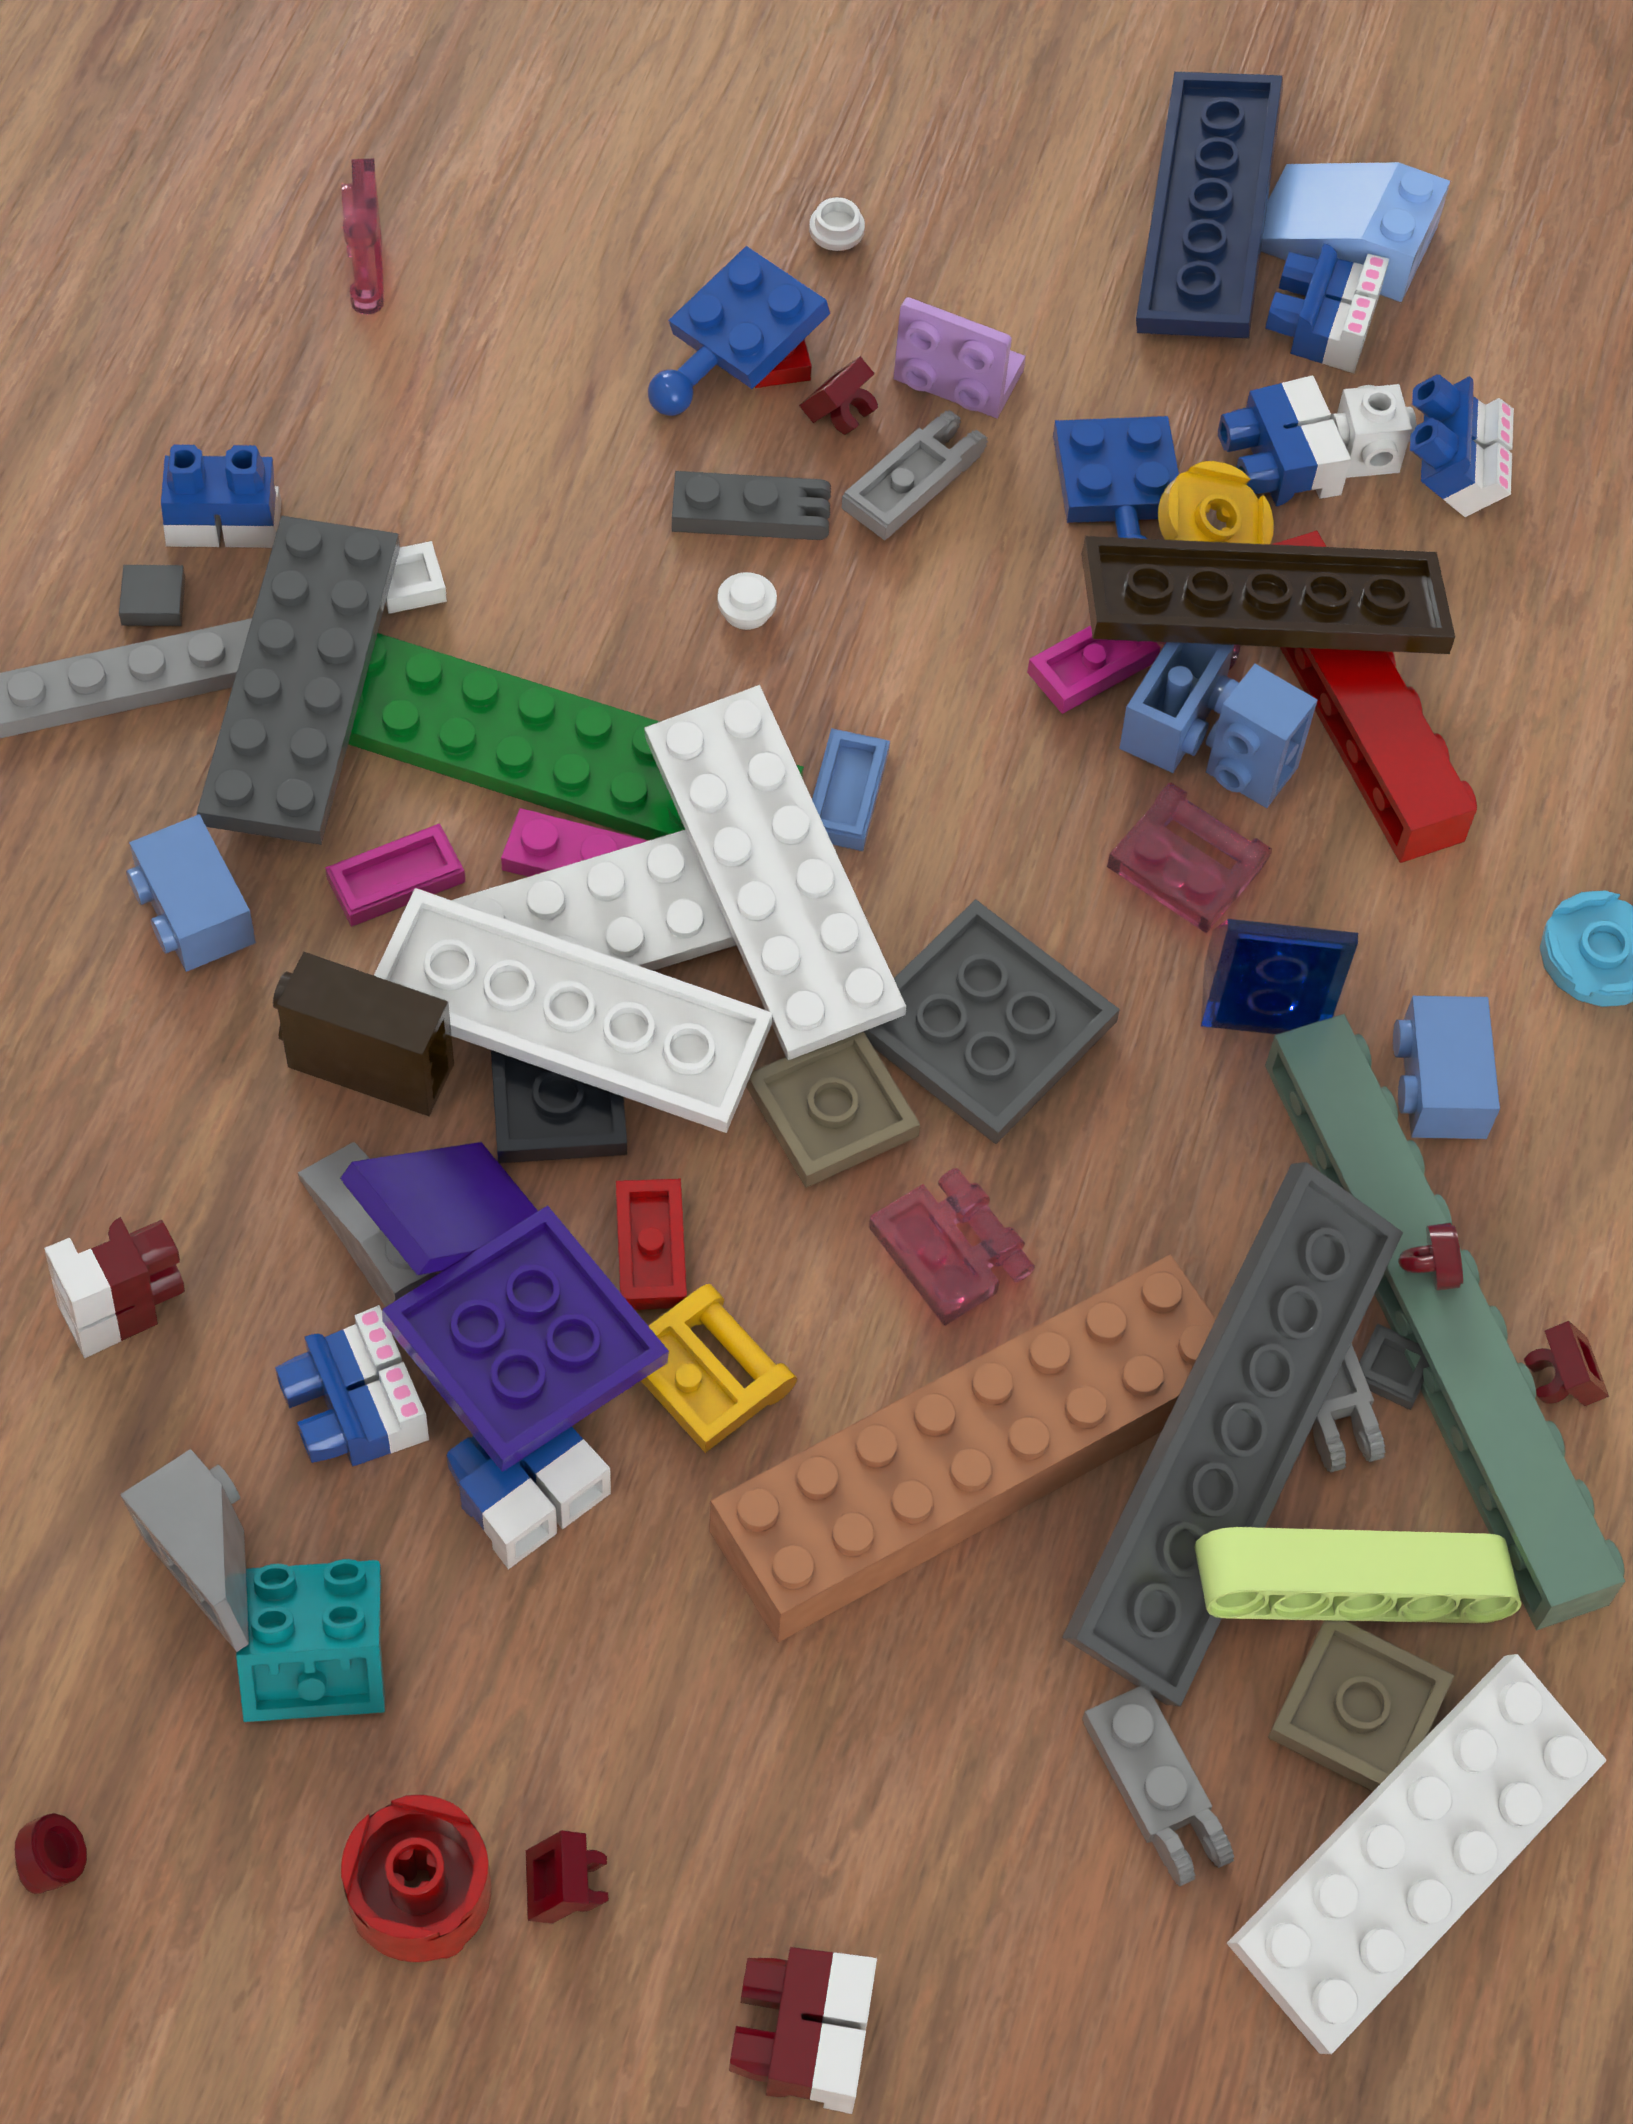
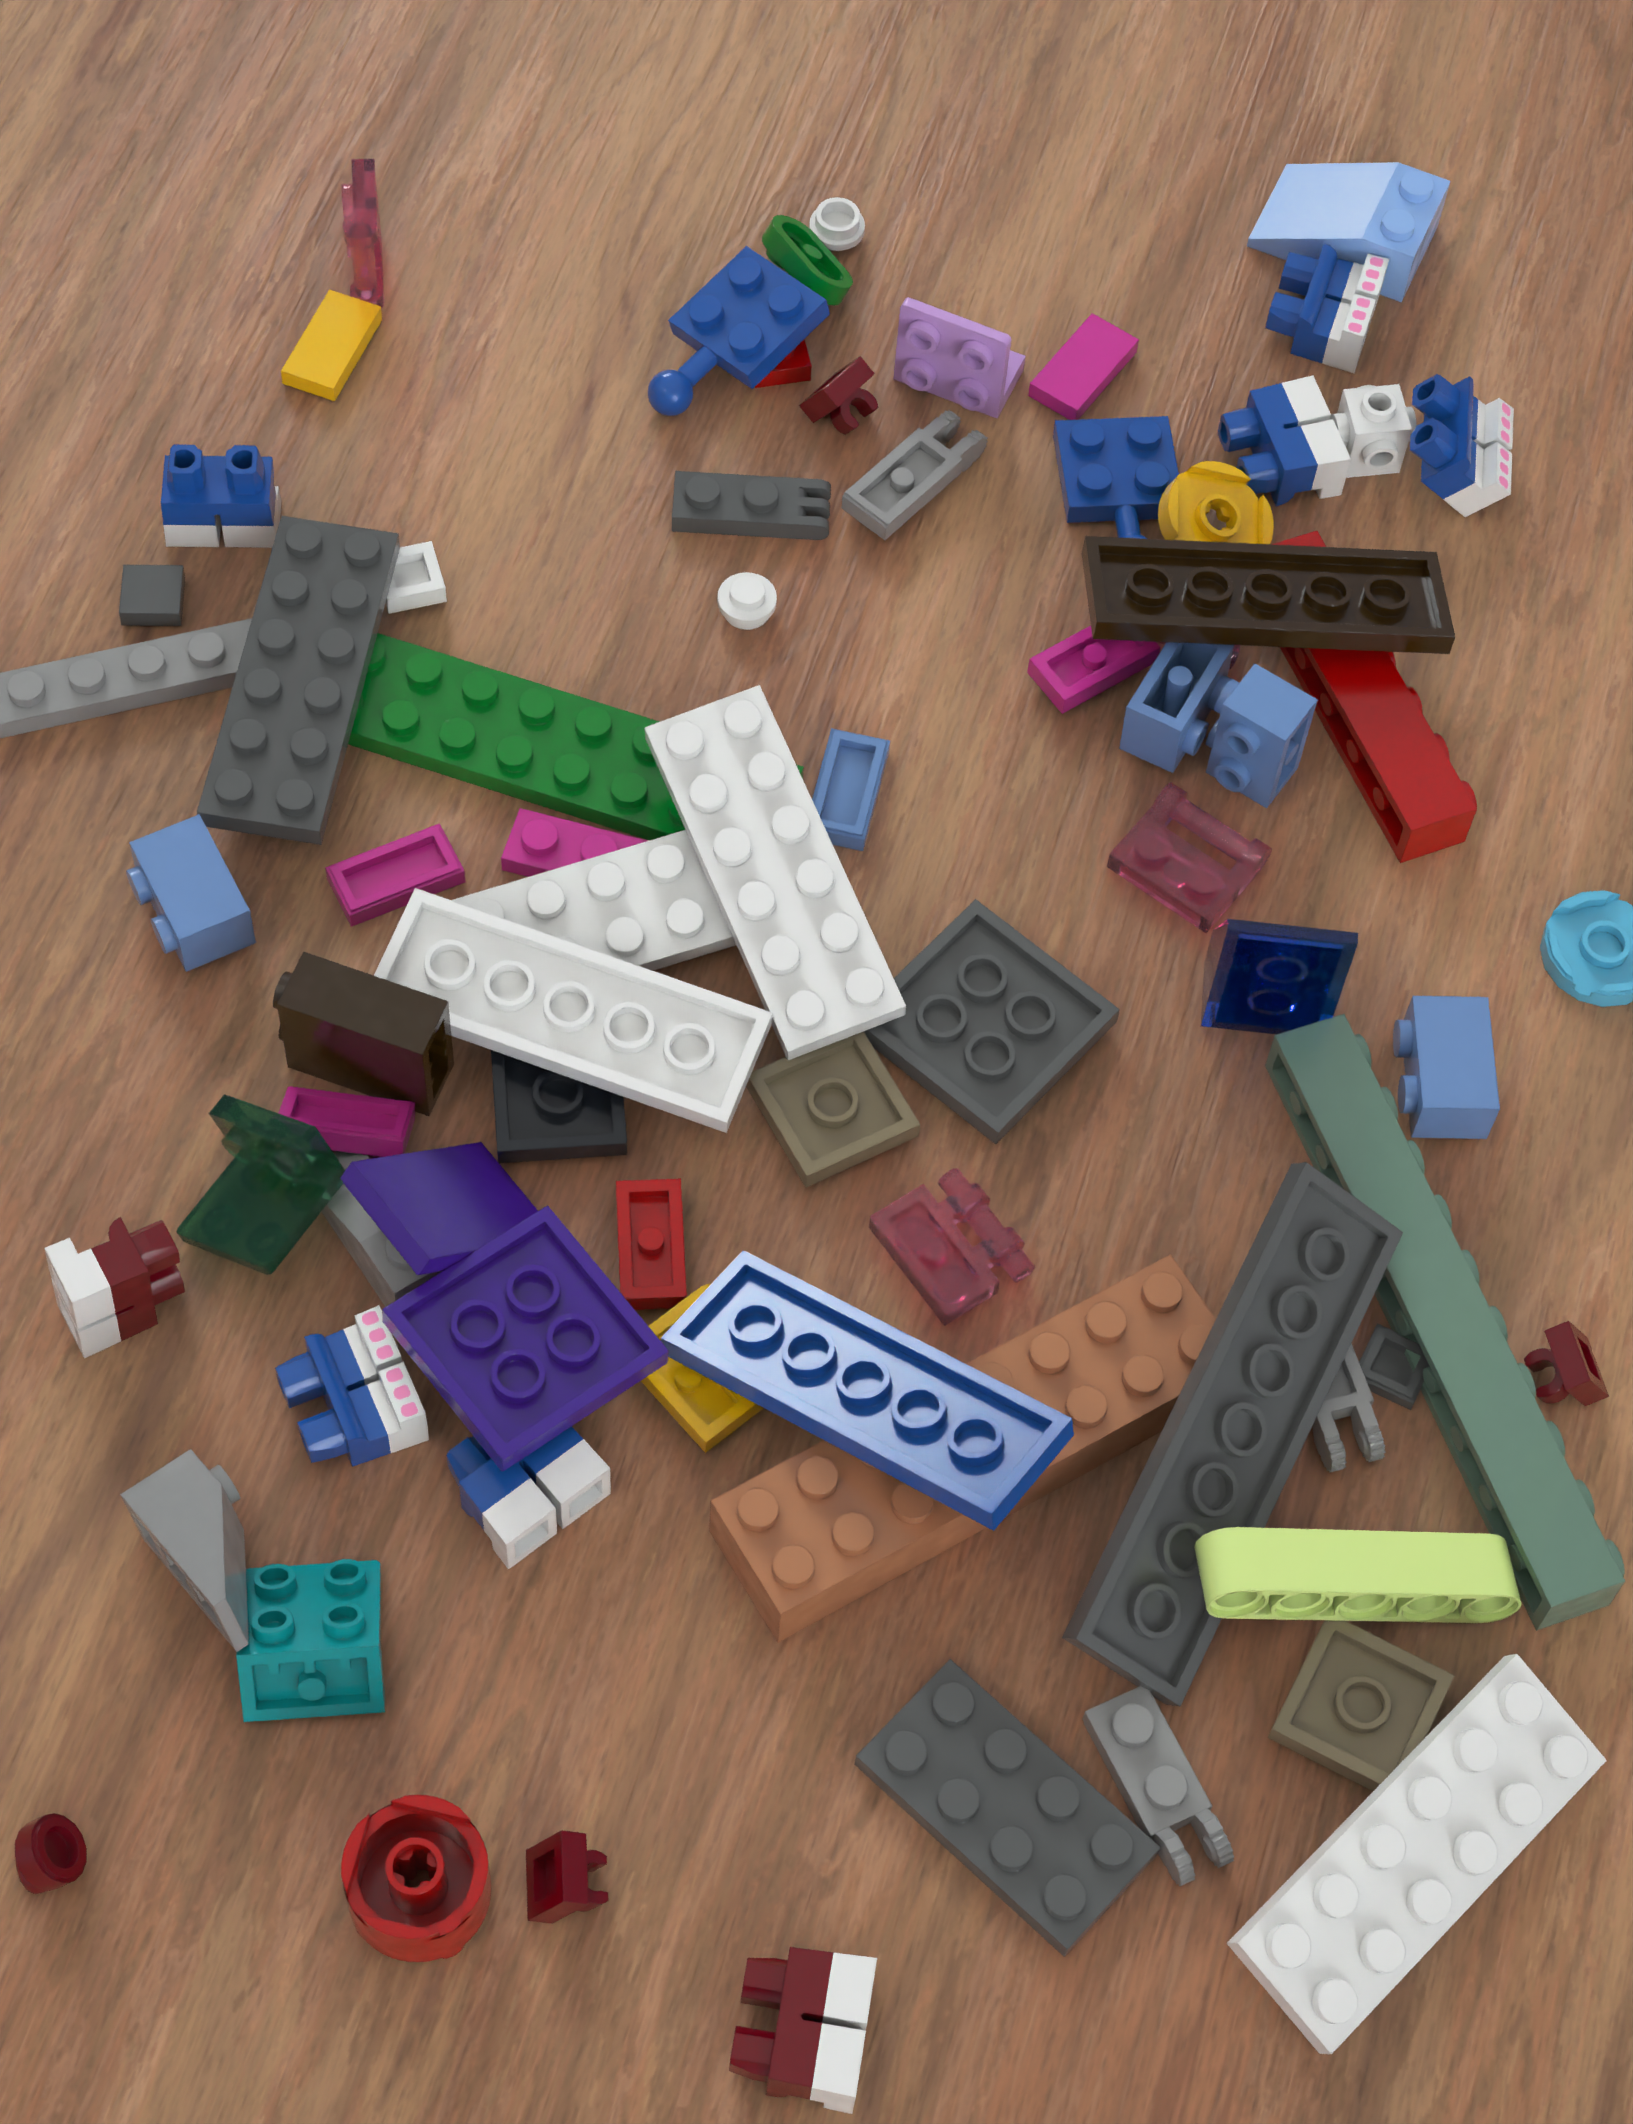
dark blue plate [1136,71,1283,339] -> none
dark red tile [1398,1223,1463,1291] -> none
none -> clear green bracket [176,1094,345,1275]
none -> dark pink tile [274,1086,415,1157]
none -> yellow tile [281,289,382,401]
none -> plate [661,1250,1074,1531]
none -> green plate [762,215,853,306]
none -> dark grey plate [854,1659,1161,1957]
none -> dark pink tile [1028,313,1139,420]

